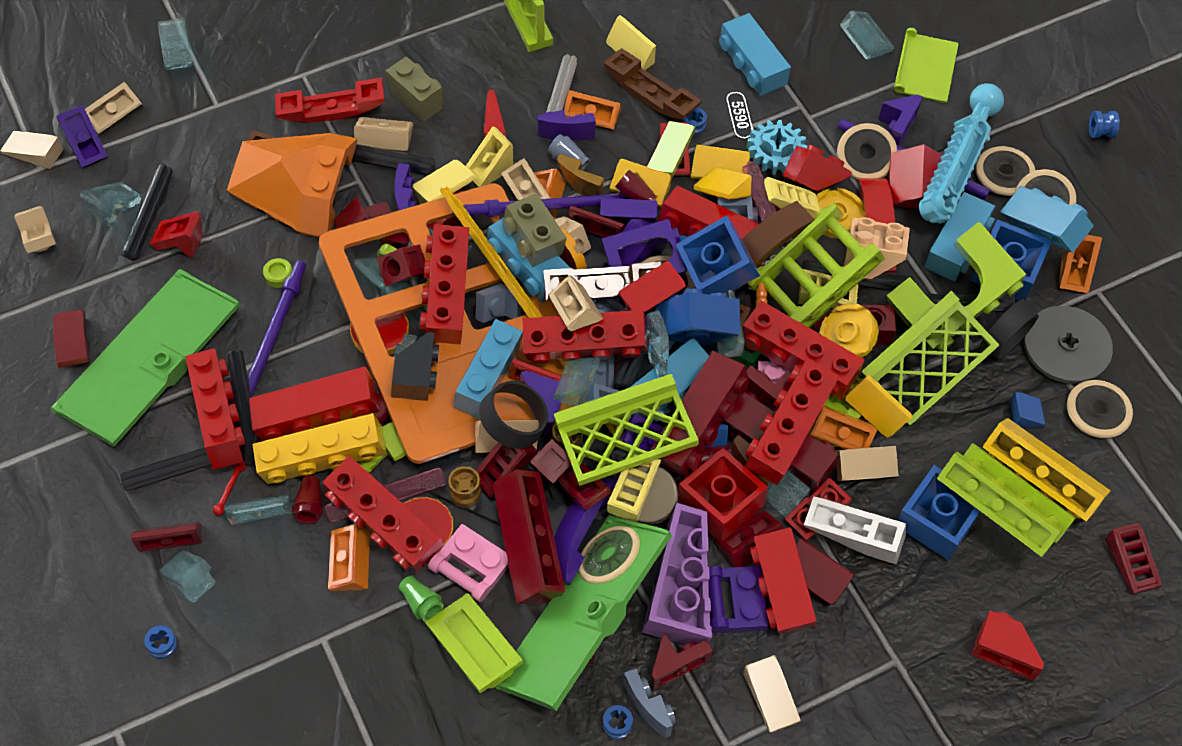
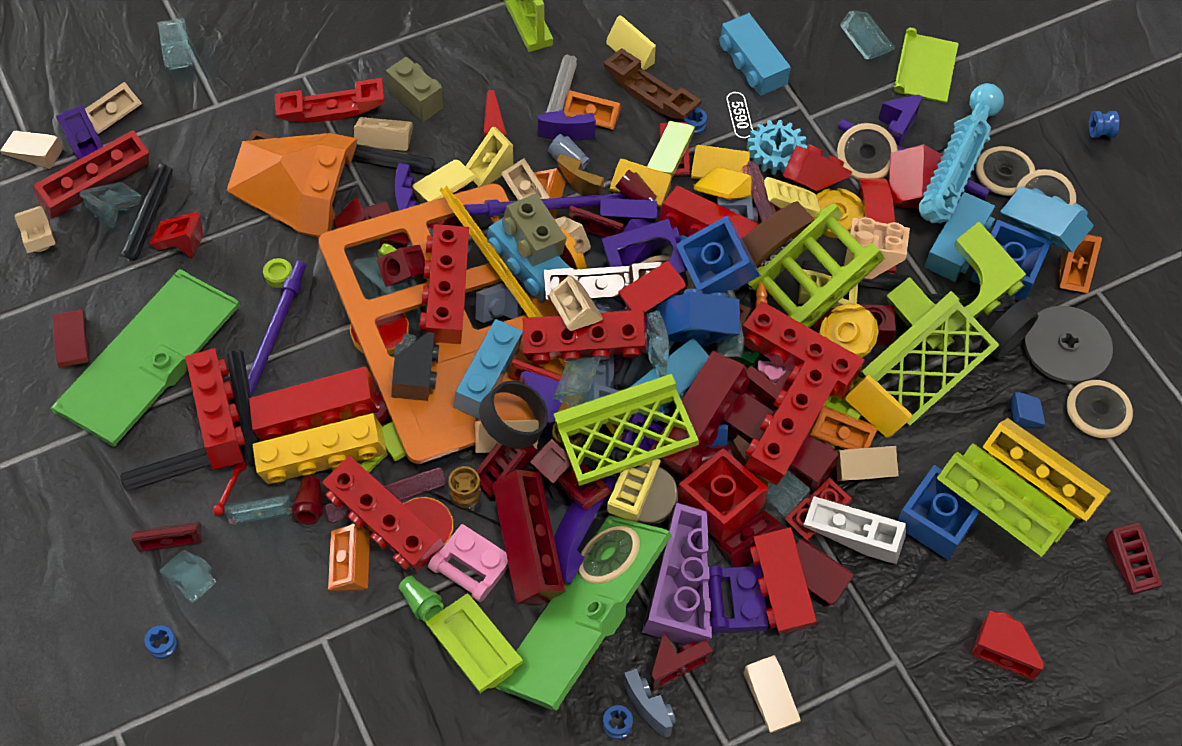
none -> red brick [34,130,149,219]

